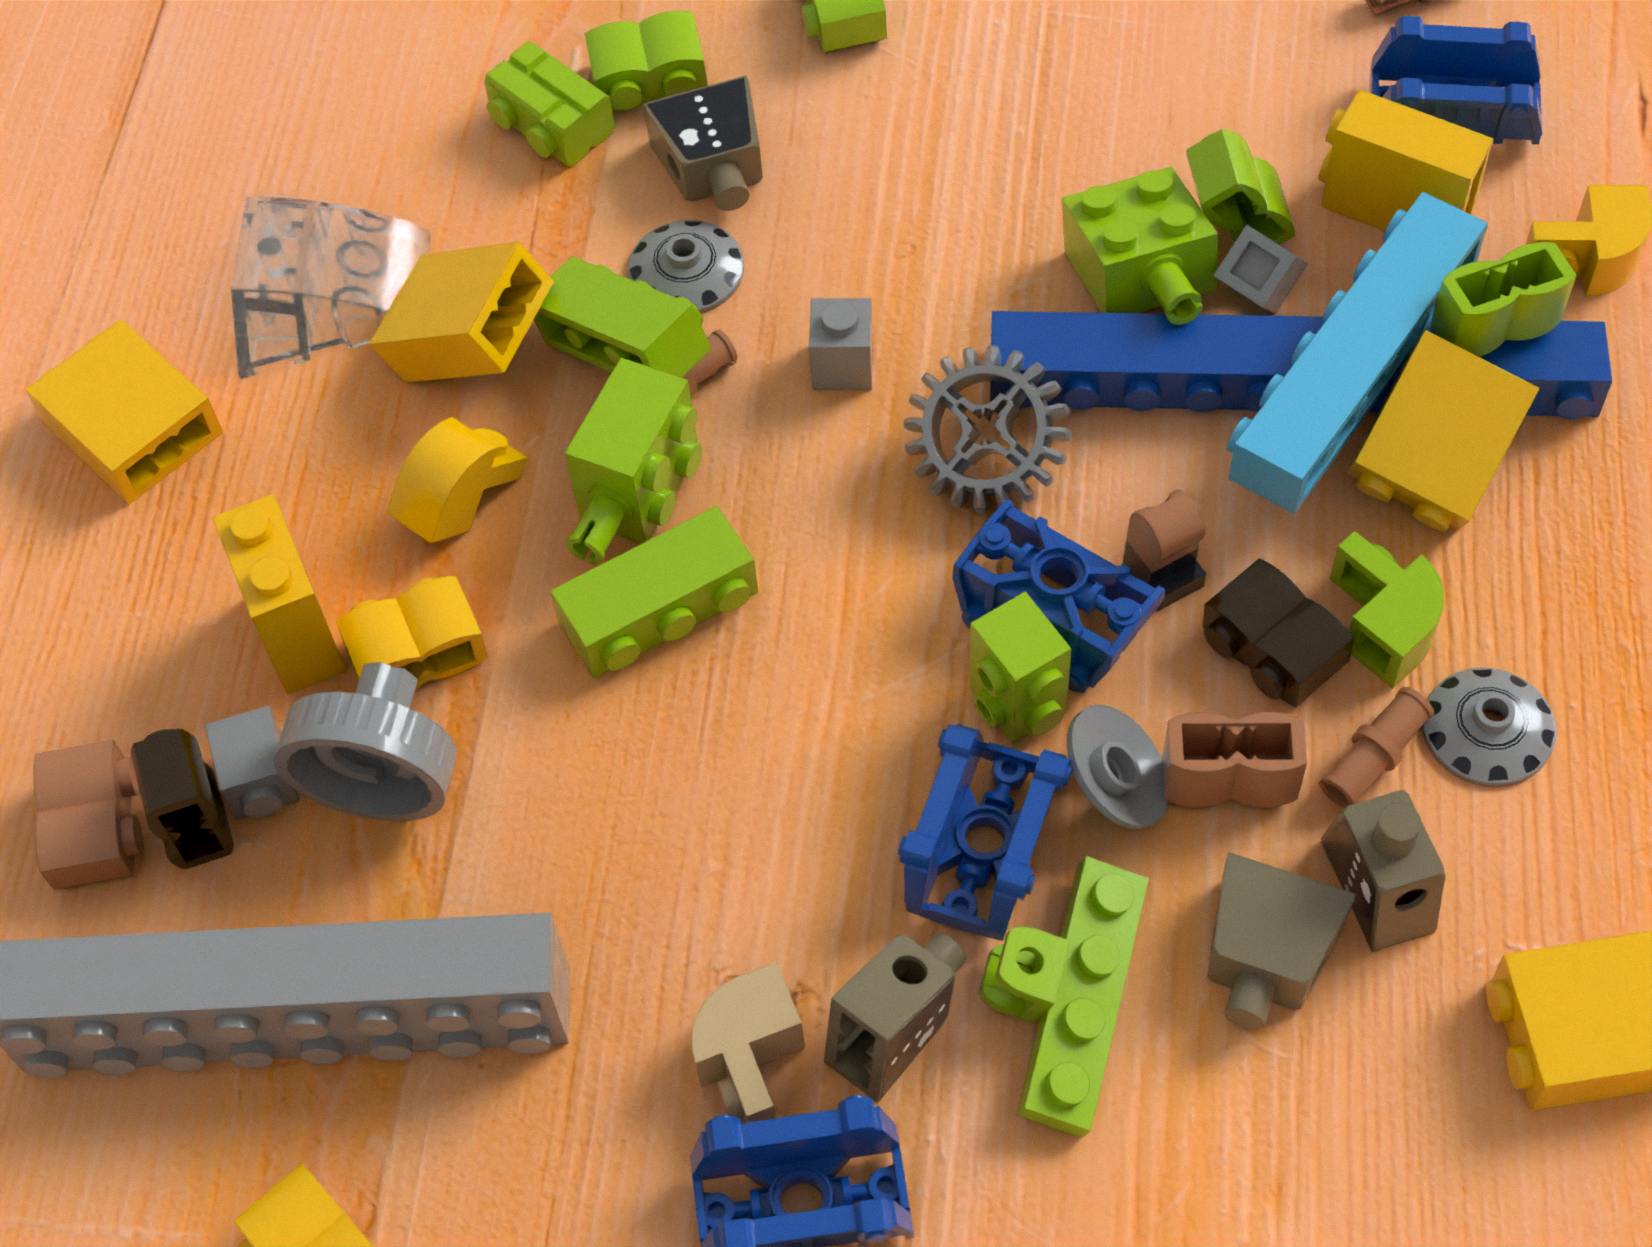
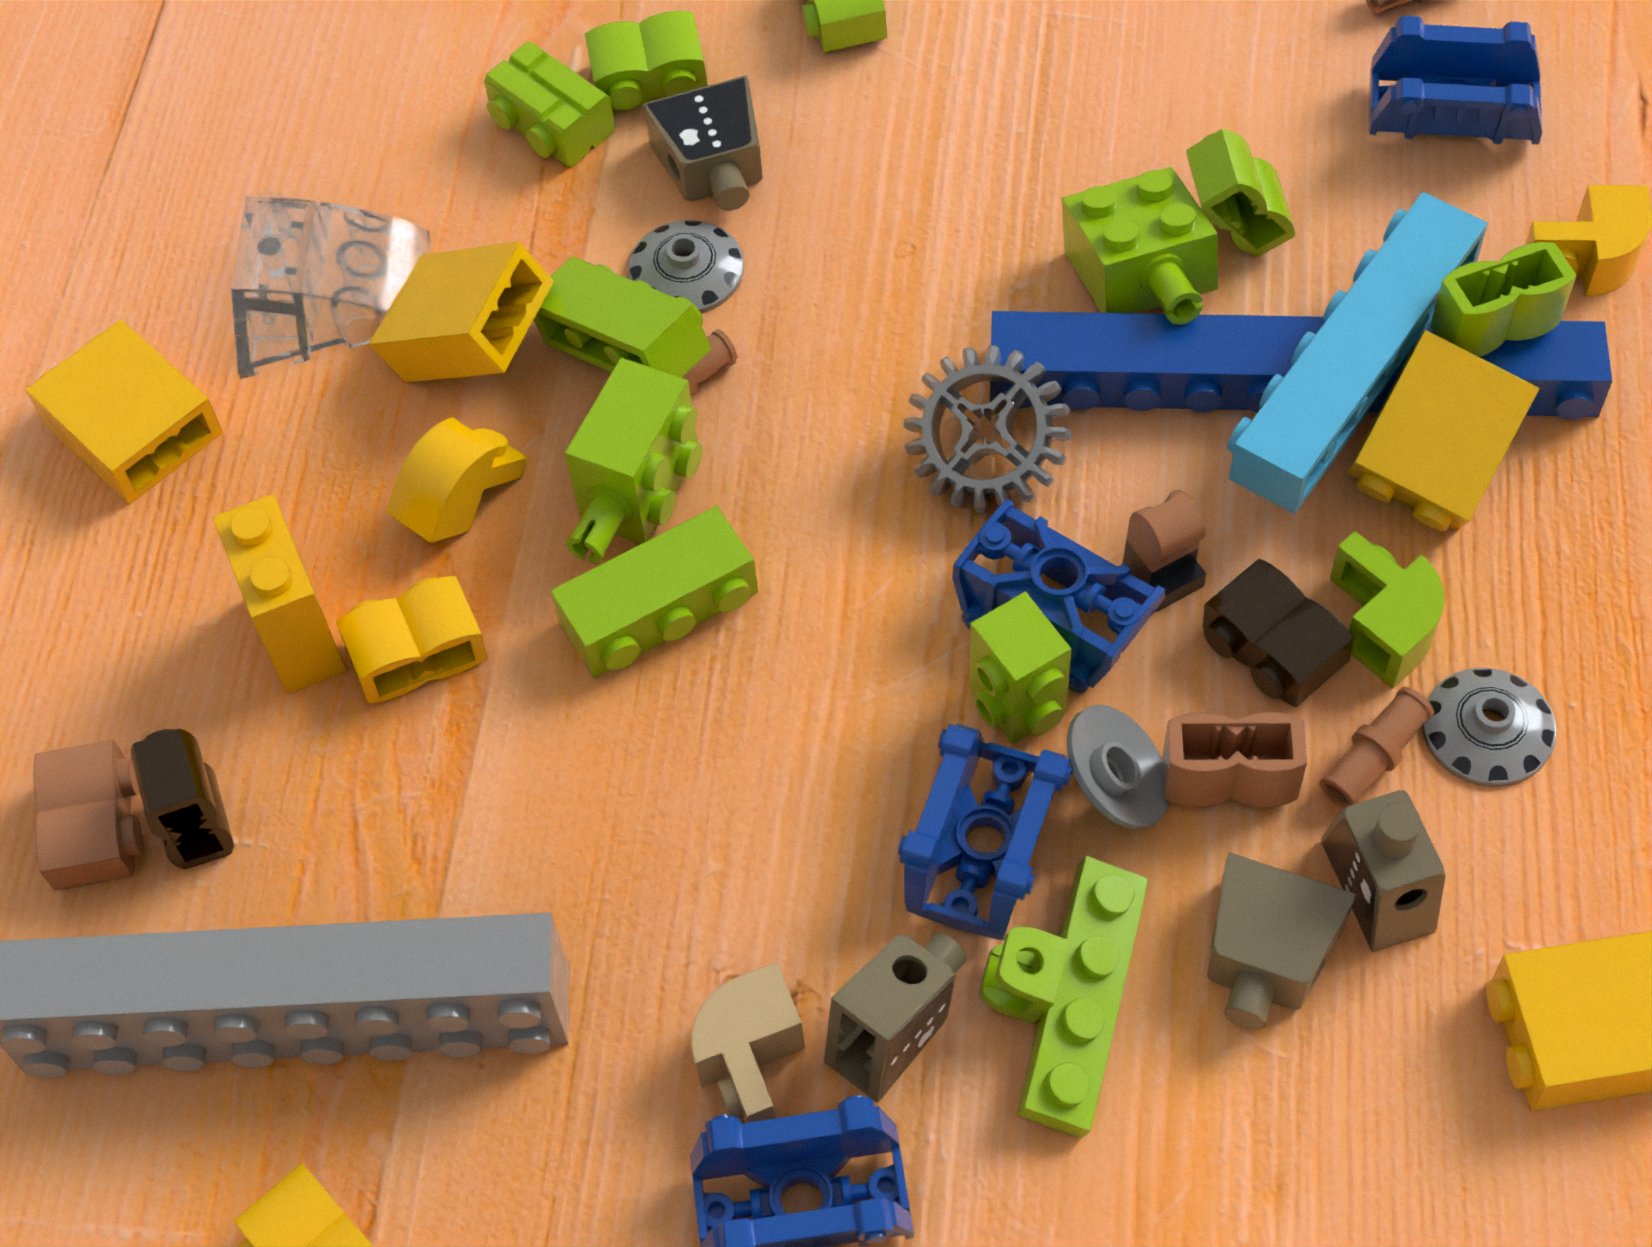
light grey brick [205,705,299,820] -> none
light grey piece [274,662,457,821] -> none
light grey brick [809,298,873,390] -> none
light grey brick [1213,224,1308,314] -> none
yellow brick [1318,89,1494,231] -> none

